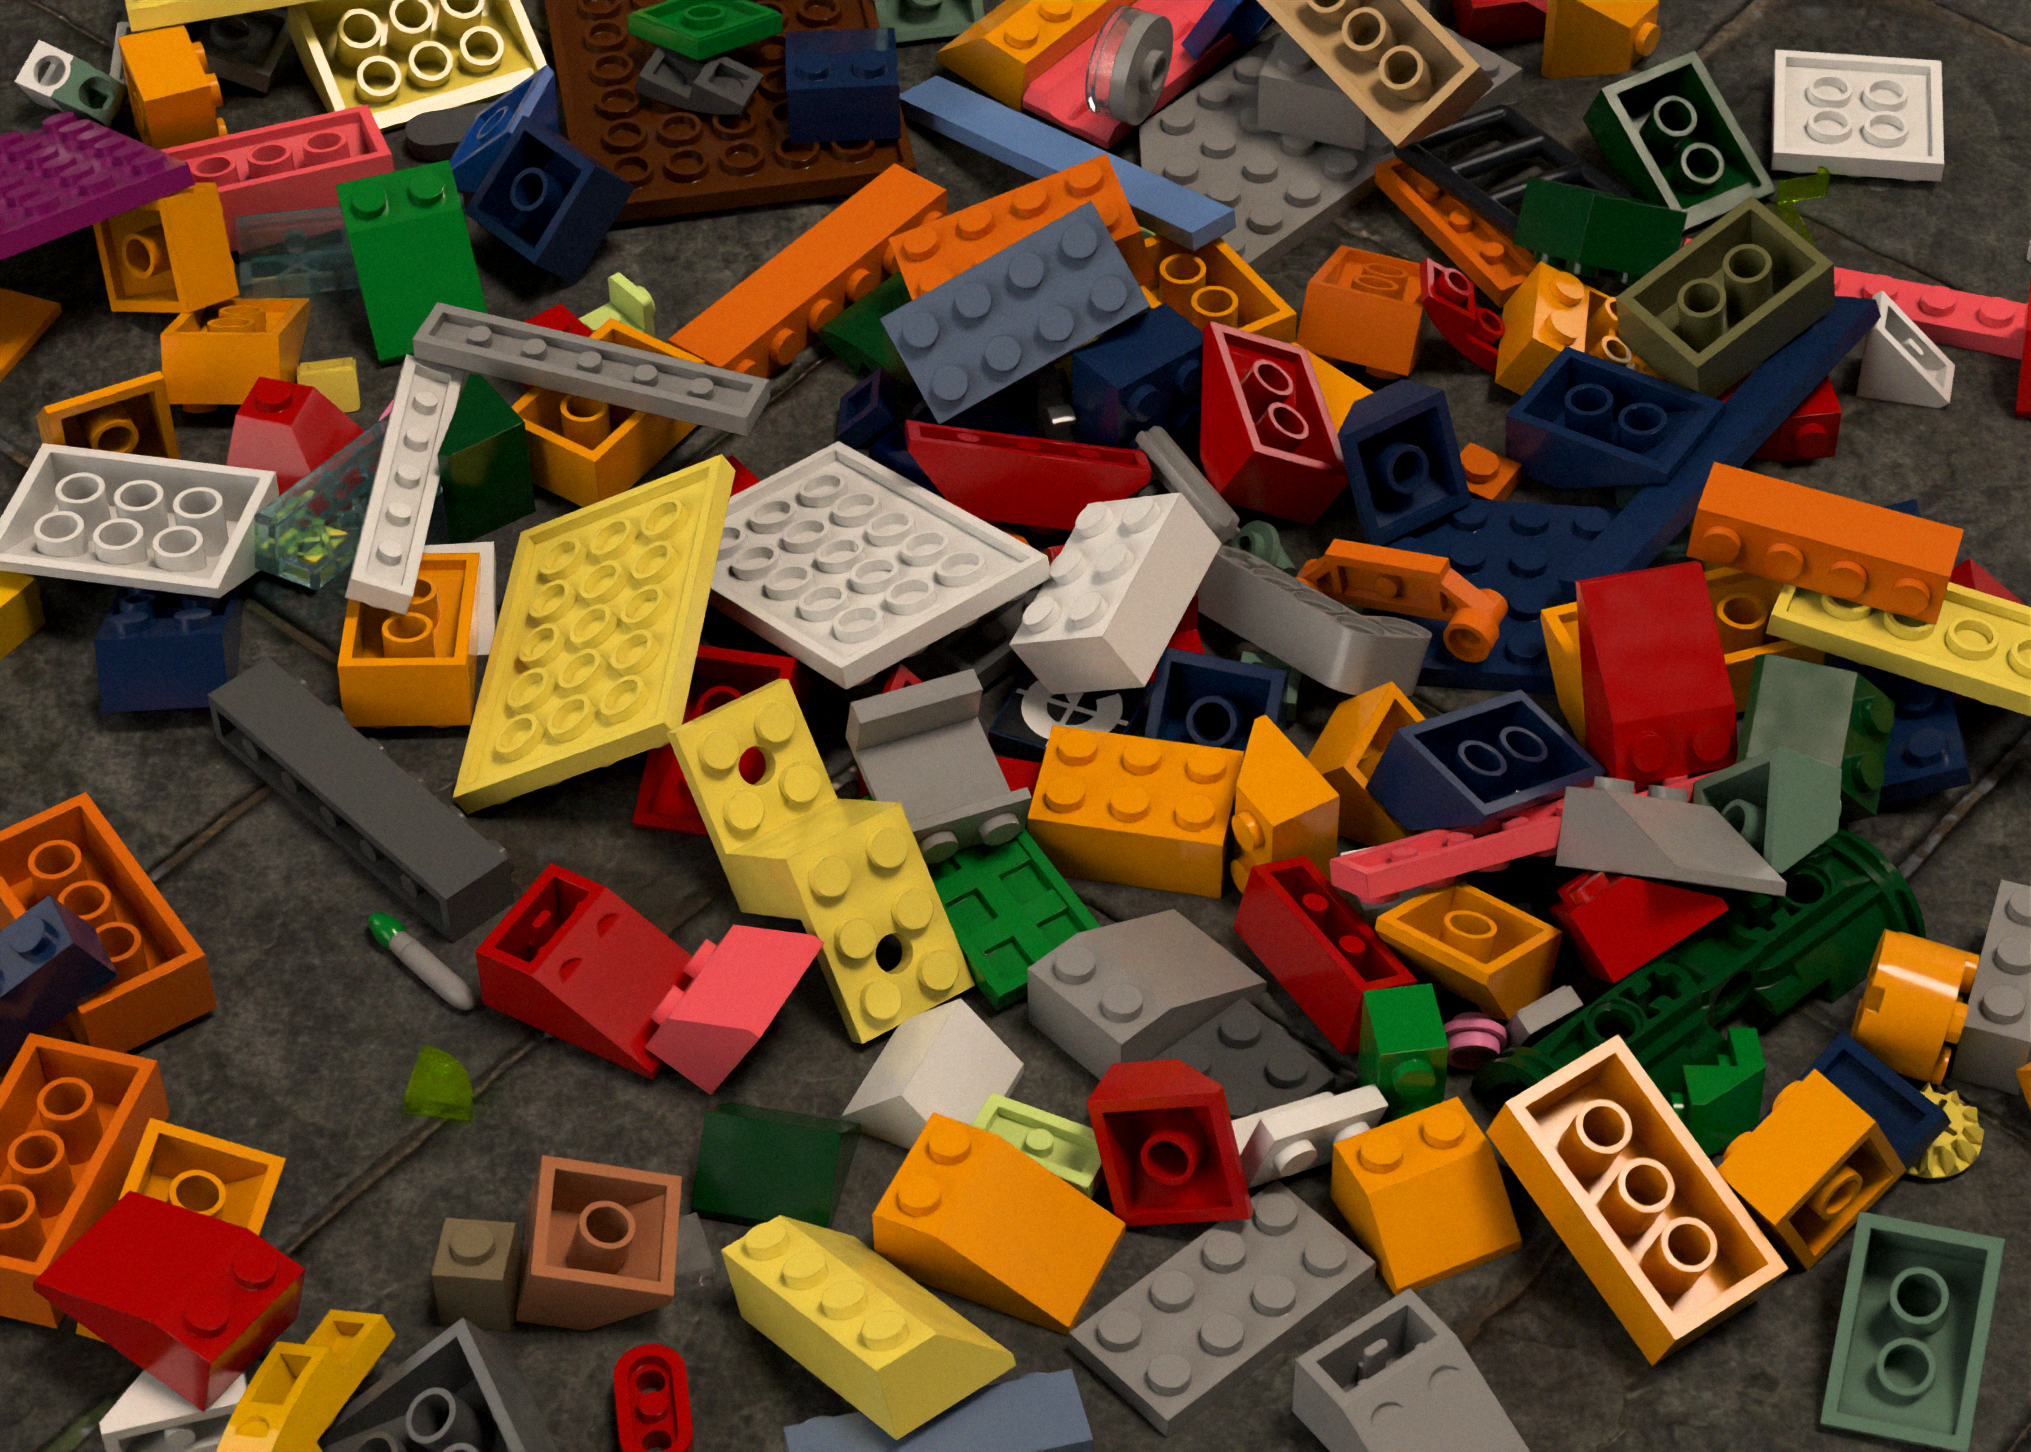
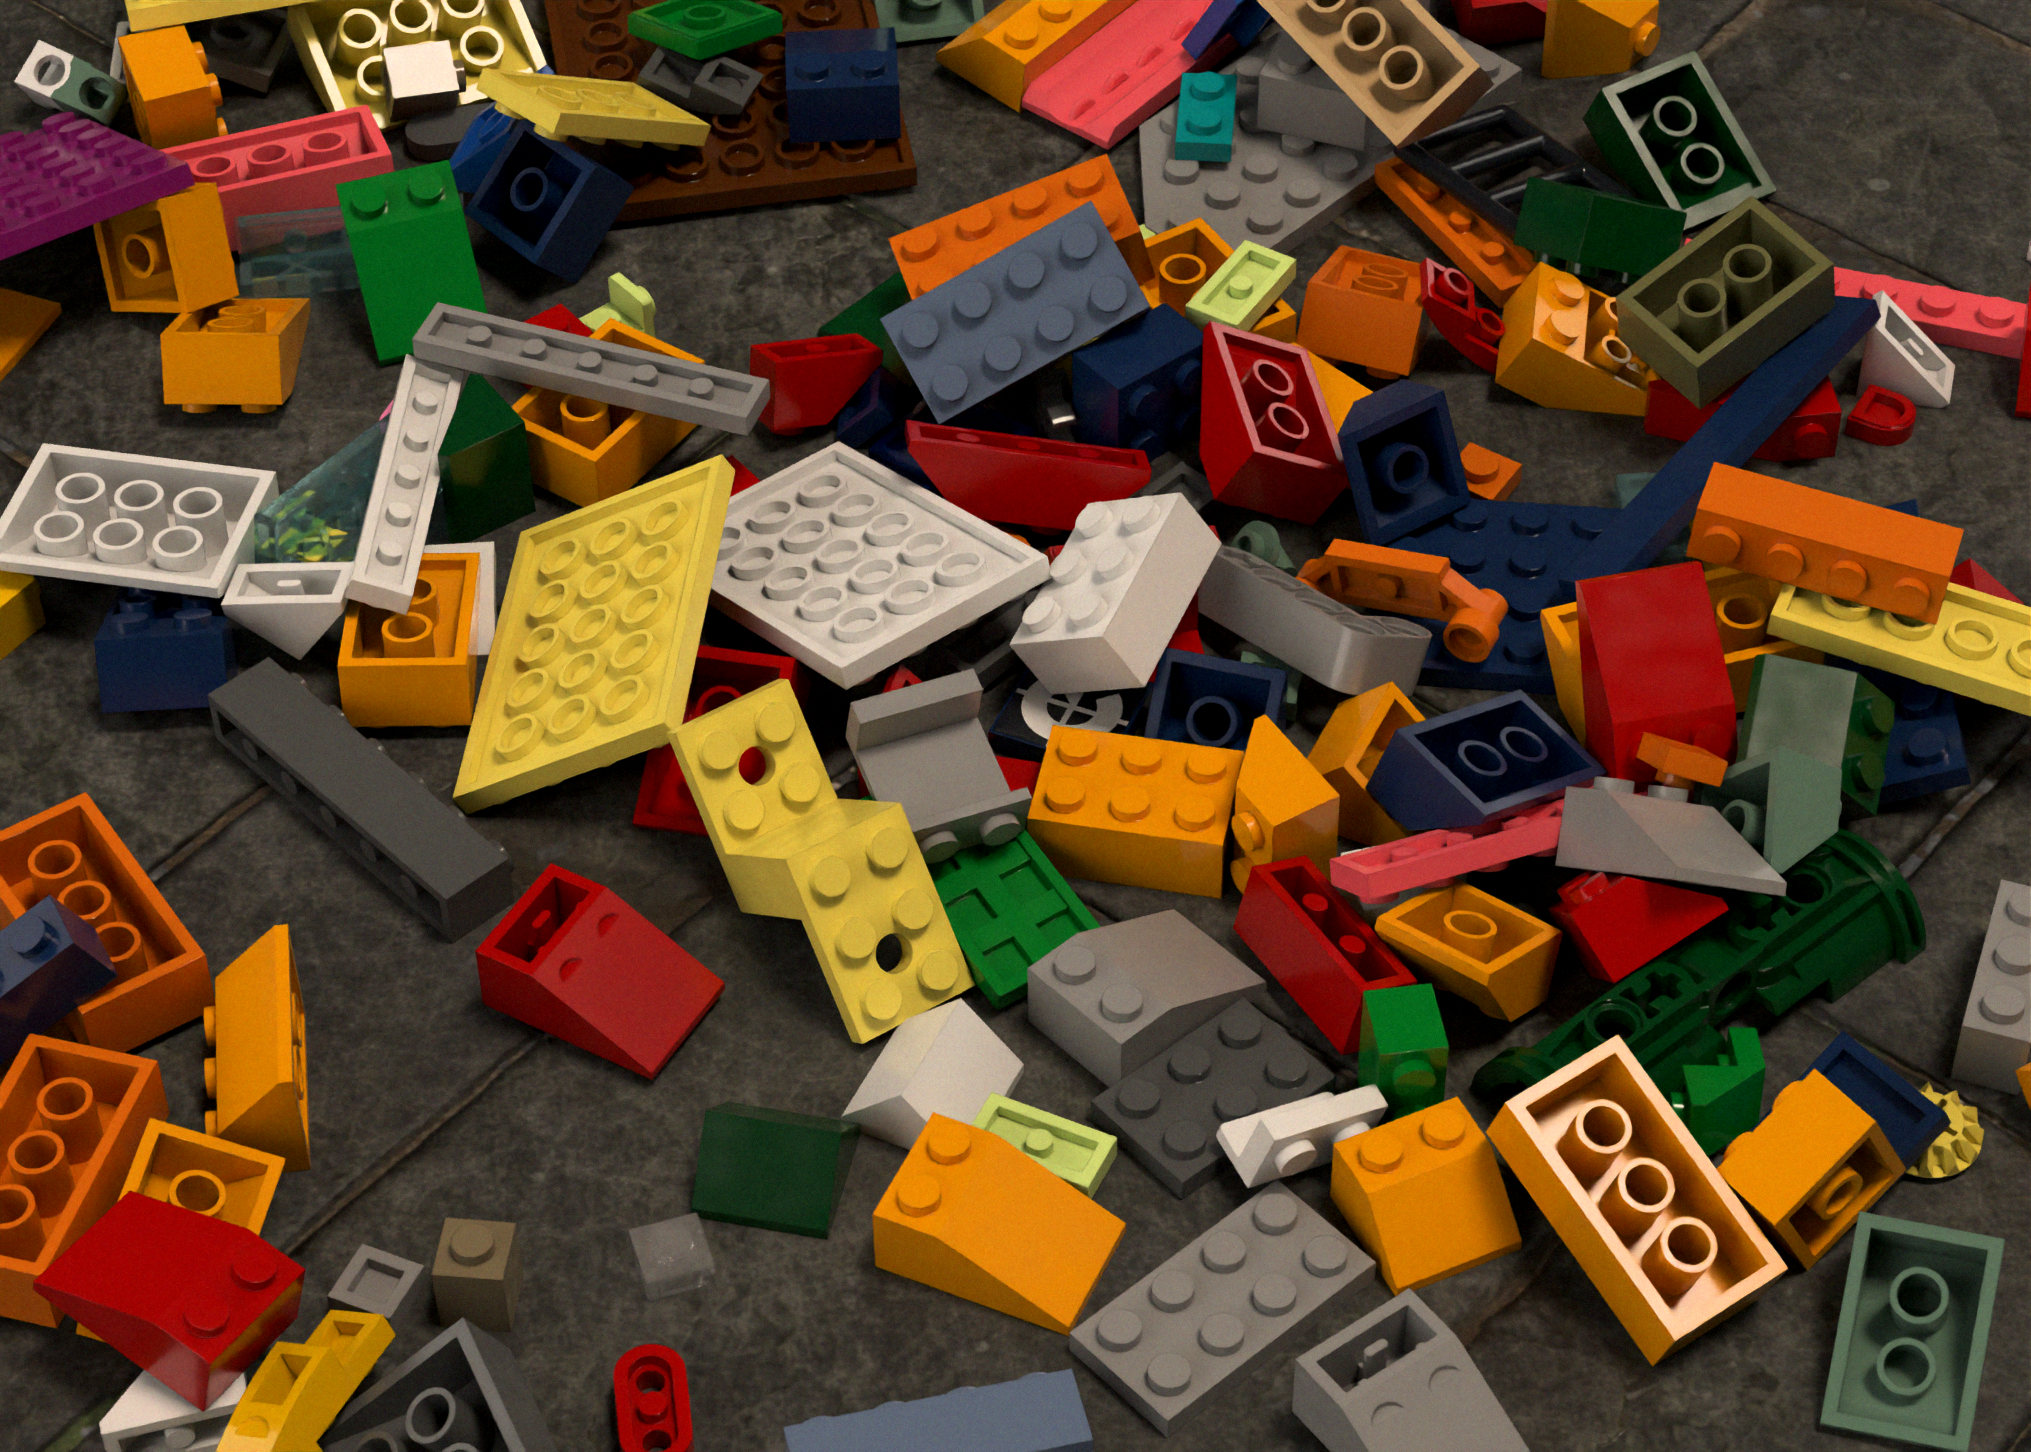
light orange slope [36,371,180,460] -> none
red slope [226,376,378,528] -> none
light yellow slope [297,357,361,413] -> none
light grey piece [368,912,476,1011] -> none
clear neon green tile [403,1045,475,1122] -> none
nougat slope [516,1155,682,1331] -> none
coral slope [645,925,824,1095] -> none
orange brick [668,163,948,379] -> none
light yellow slope [721,1215,1016,1440] -> none
medium blue tile [899,75,1236,251] -> none
light grey piece [1085,5,1173,125] -> none
red slope [1086,1059,1254,1226] -> none
light grey axle [1135,426,1241,545] -> none
bright pink plate [1443,1012,1507,1070] -> none
light grey tile [1503,985,1584,1050] -> none
dark blue slope [1506,346,1726,489] -> none
white plate [1771,50,1944,182] -> none
clear neon green piece [1776,166,1830,245] -> none
light orange brick [1850,929,1980,1086] -> none
none -> light orange slope [204,924,311,1173]
none -> white slope [221,562,353,660]
none -> light grey tile [327,1244,427,1332]
none -> brick [380,40,466,122]
none -> light yellow plate [476,68,711,151]
none -> red slope [750,333,883,436]
none -> teal plate [1175,72,1237,162]
none -> yellowish green plate [1185,240,1297,332]
none -> orange plate [1636,732,1728,791]
none -> red tile [1845,384,1916,446]

